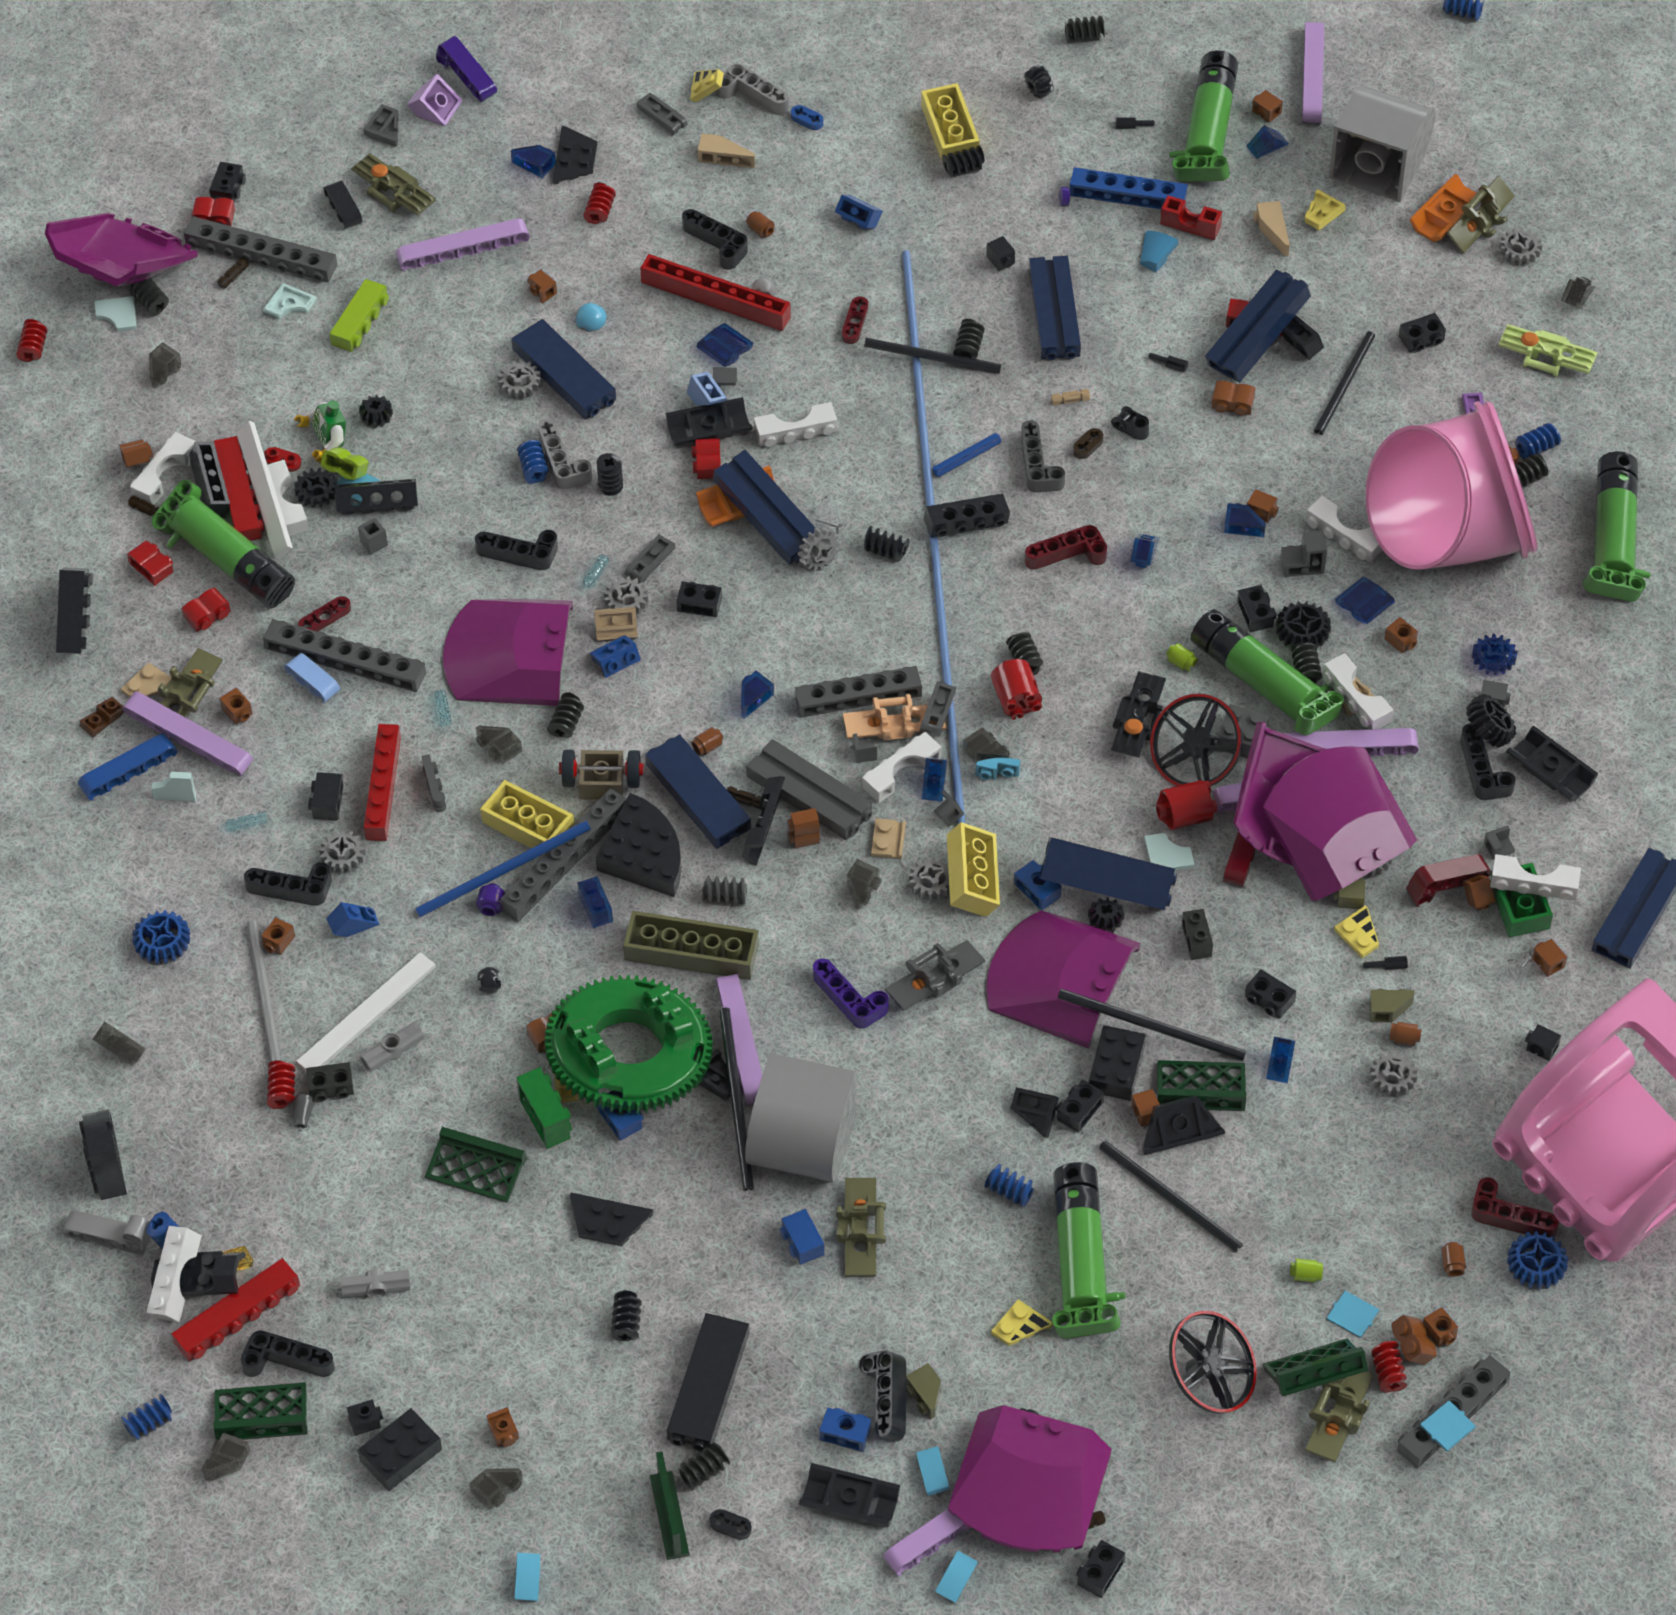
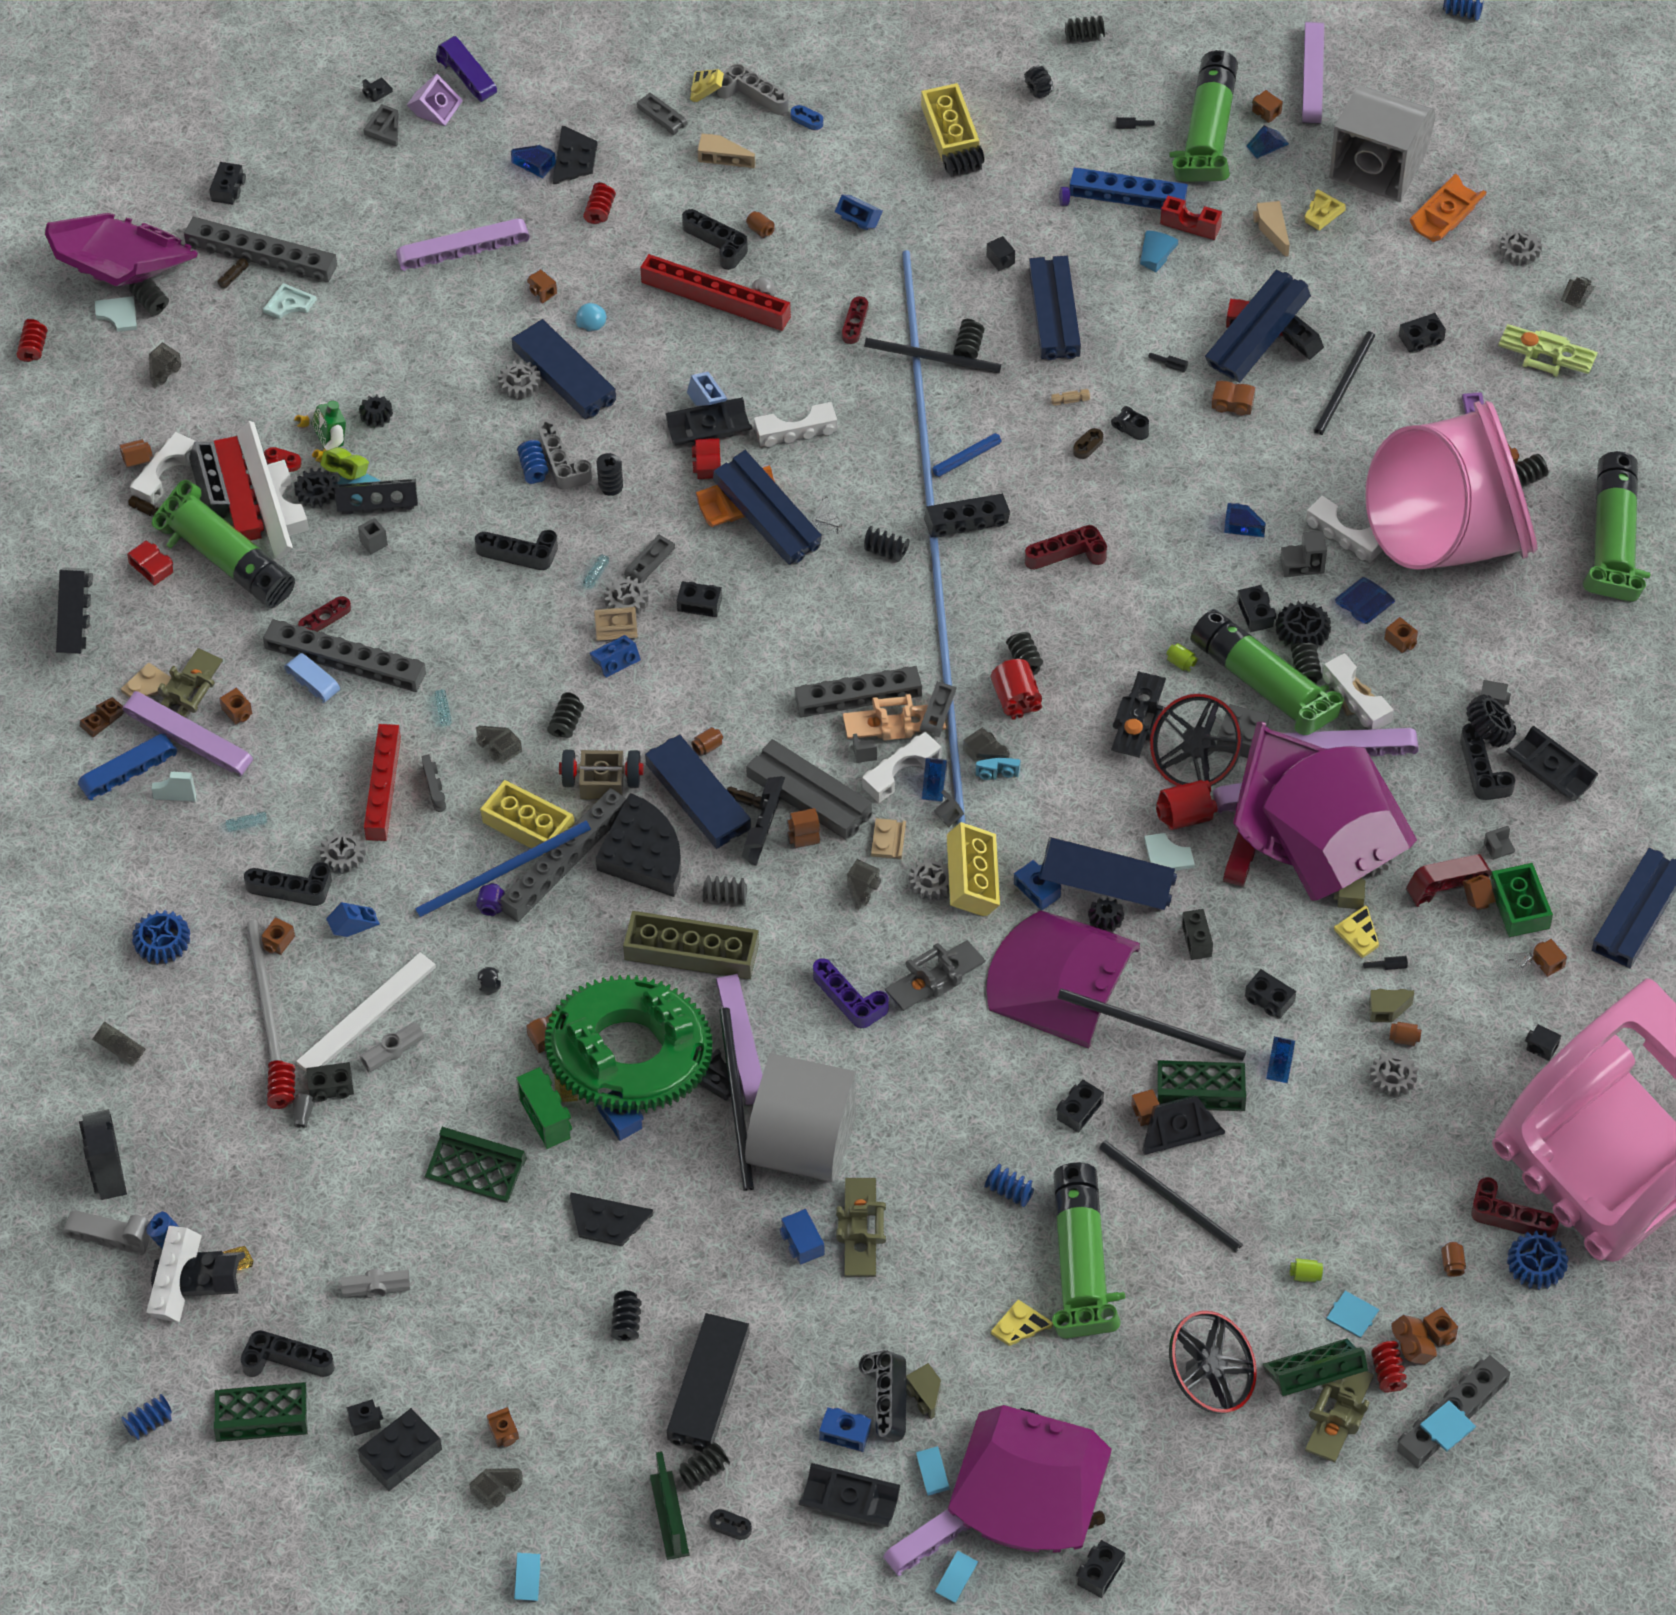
red brick [171,1258,300,1362] -> none
red brick [181,587,231,632] -> none
red brick [191,197,235,226] -> none
clear smoke slope [202,1433,250,1482] -> none
black brick [308,772,344,820] -> none
black beam [323,180,363,229] -> none
lime brick [329,279,389,352] -> none
olive piece [351,153,436,216] -> none
magenta windscreen [443,599,573,706] -> none
clear blue brick [577,876,613,928] -> none
clear blue slope [696,323,754,367] -> none
dark grey panel [712,367,737,389] -> none
clear blue slope [741,670,774,719] -> none
light grey gear [798,527,840,571] -> none
black wing [1011,1087,1059,1138] -> none
dark grey beam [1021,420,1065,492] -> none
black brick [1089,1025,1146,1101] -> none
clear blue slope [1130,533,1160,568] -> none
dark orange brick [1246,489,1279,523] -> none
olive piece [1447,176,1515,254] -> none
clear blue gear [1472,634,1518,675] -> none
white arch [1490,854,1581,901] -> none
blue piece [1515,423,1561,460] -> none
none -> black bracket [362,77,393,102]

